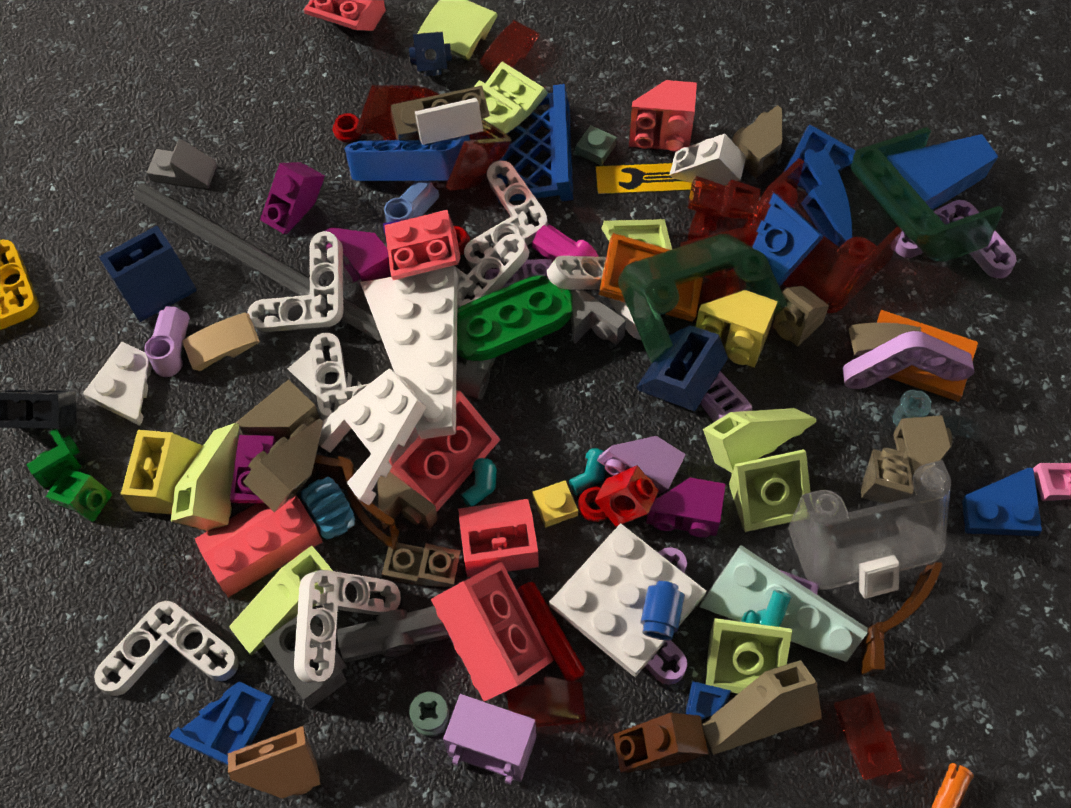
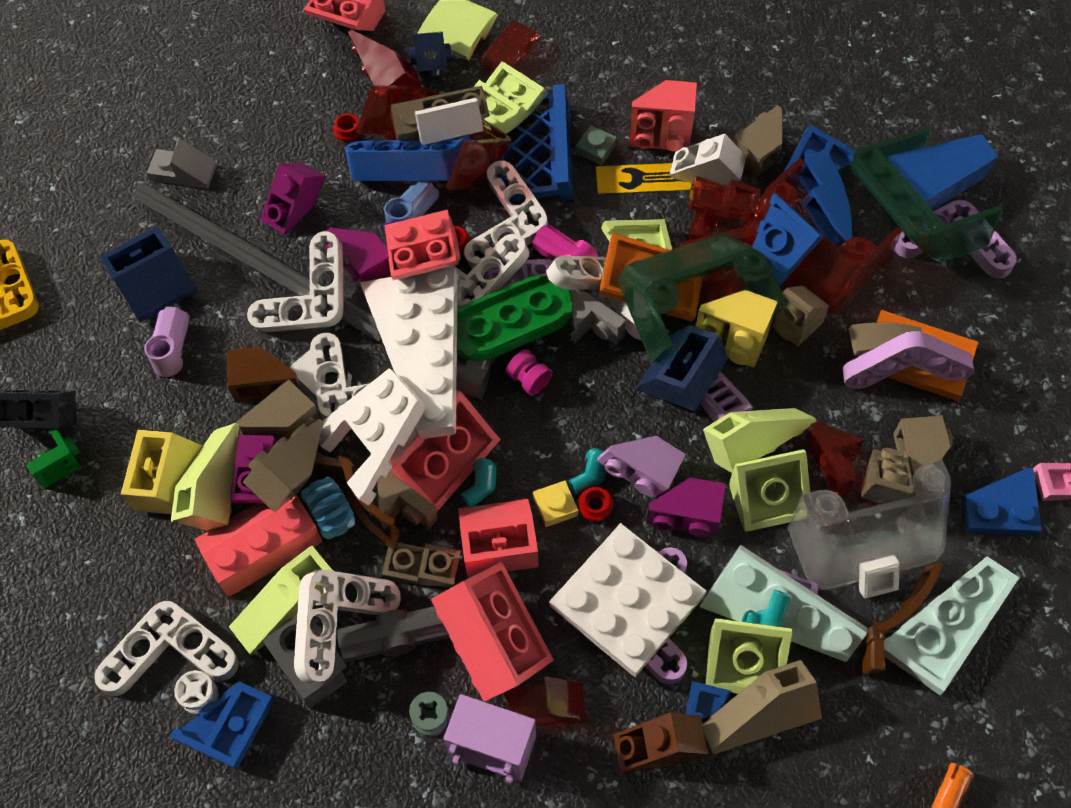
green bracket [45,468,112,522] -> none
white wing [83,342,152,426] -> none
tan slope [182,312,260,371] -> none
medium nougat slope [228,726,320,799] -> none
red axle [517,582,585,683] -> none
red brick [594,465,659,526] -> none
blue brick [640,581,685,641] -> none
clear red slope [834,693,902,780] -> none
clear light blue bush [892,390,931,427] -> none
none -> white wheel [174,670,219,716]
none -> reddish brown slope [227,346,302,402]
none -> dark red slope [348,29,422,105]
none -> dark pink wheel [505,349,553,396]
none -> clear red slope [805,422,864,498]
none -> light aqua wing [884,556,1019,695]

